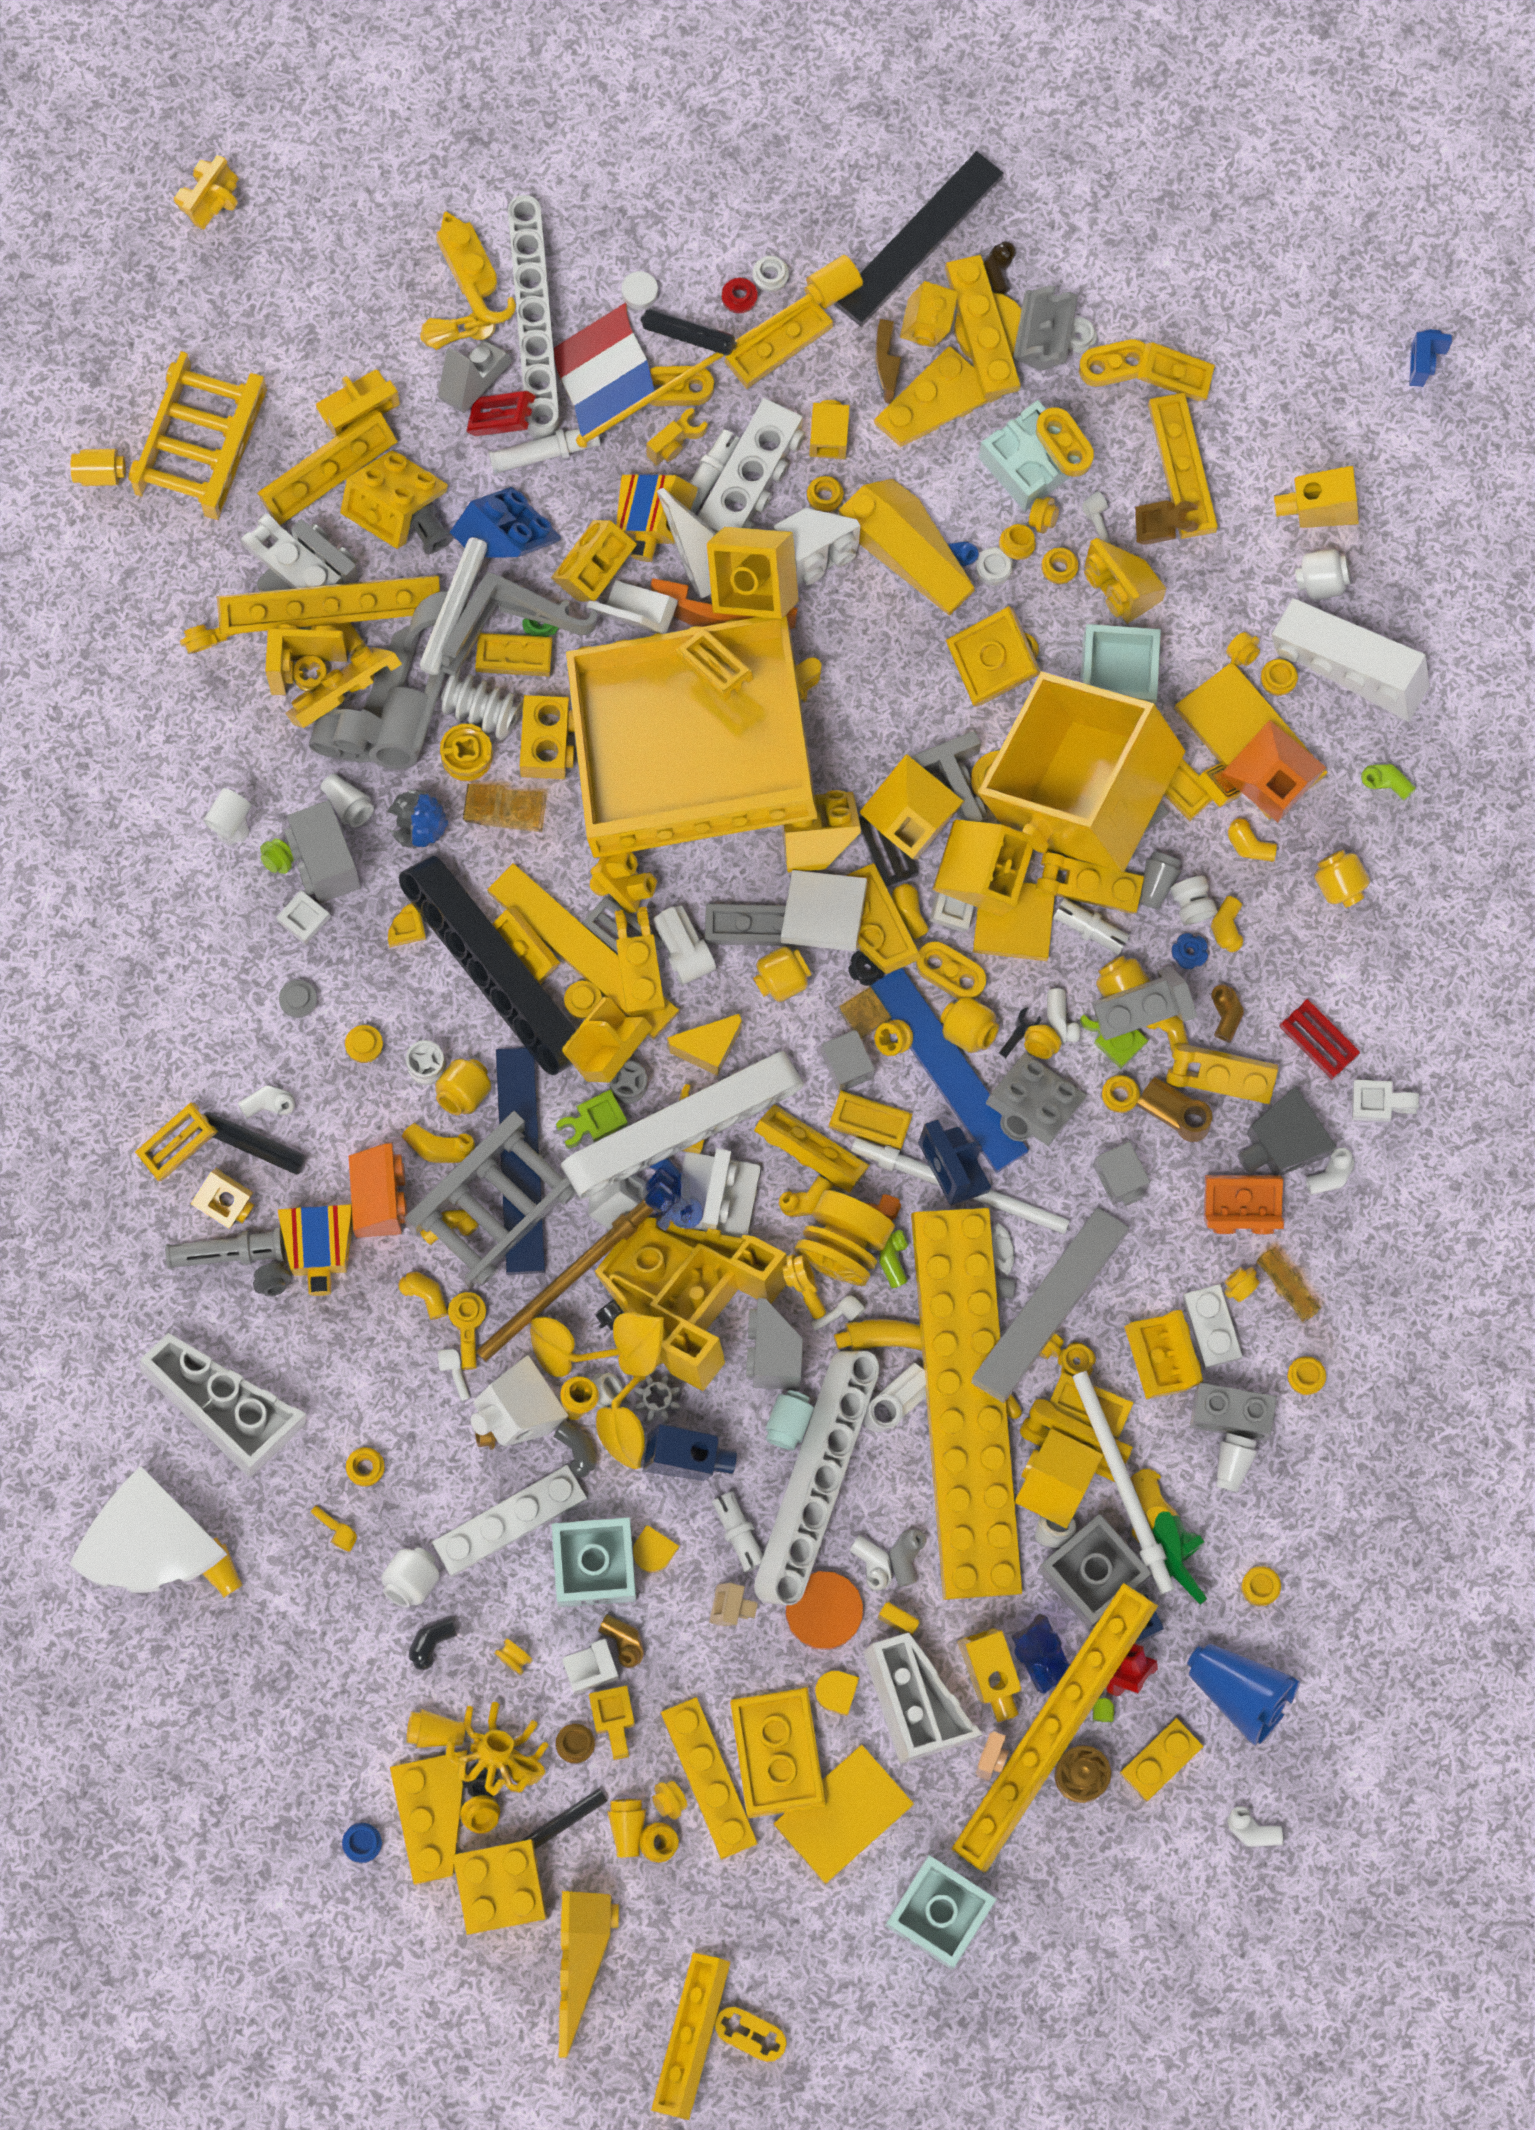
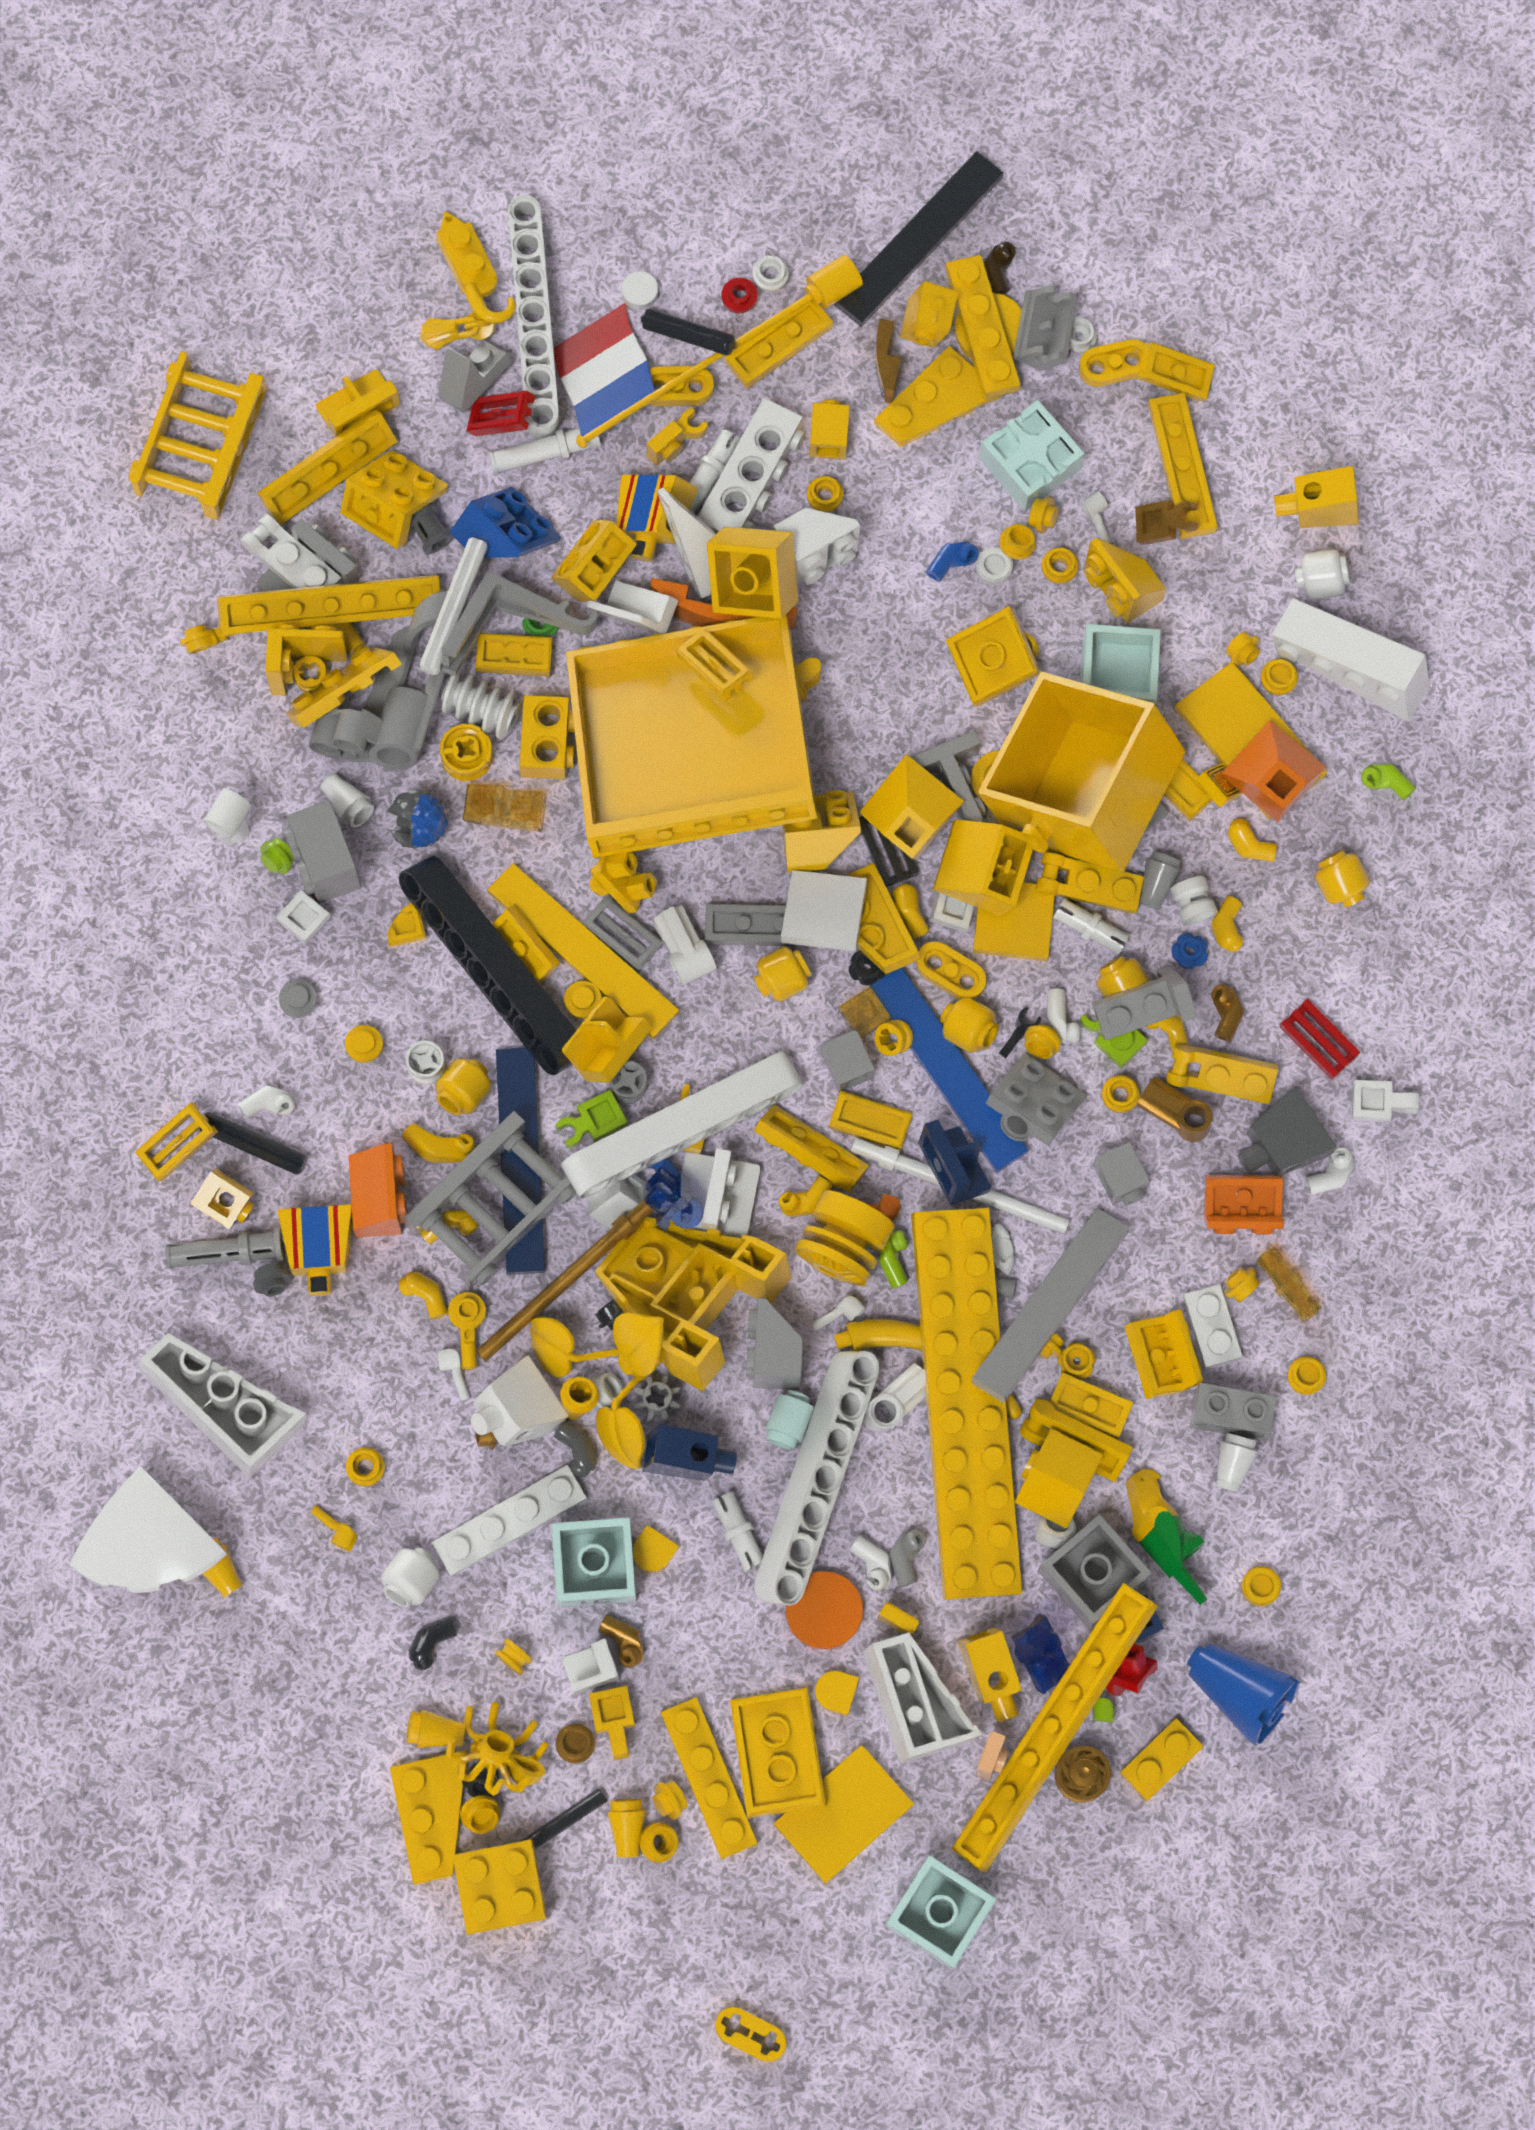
yellow brick [70,448,126,486] -> none
yellow hips [174,155,239,230] -> none
blue plate [342,1823,382,1863] -> none
yellow wedge [559,1891,619,2058] -> none
yellow hinge [614,907,665,1015] -> none
yellow plate [651,1952,731,2121] -> none
yellow slope [667,1014,742,1076] -> none
tan tile [709,1583,758,1626] -> none
yellow plate [782,1254,826,1319] -> none
yellow wedge [838,478,975,616] -> none
yellow plate [1035,407,1094,477] -> none
white bar [1072,1371,1175,1595] -> none
white arm [1228,1806,1283,1847] -> none
blue bracket [1409,329,1452,387] -> none

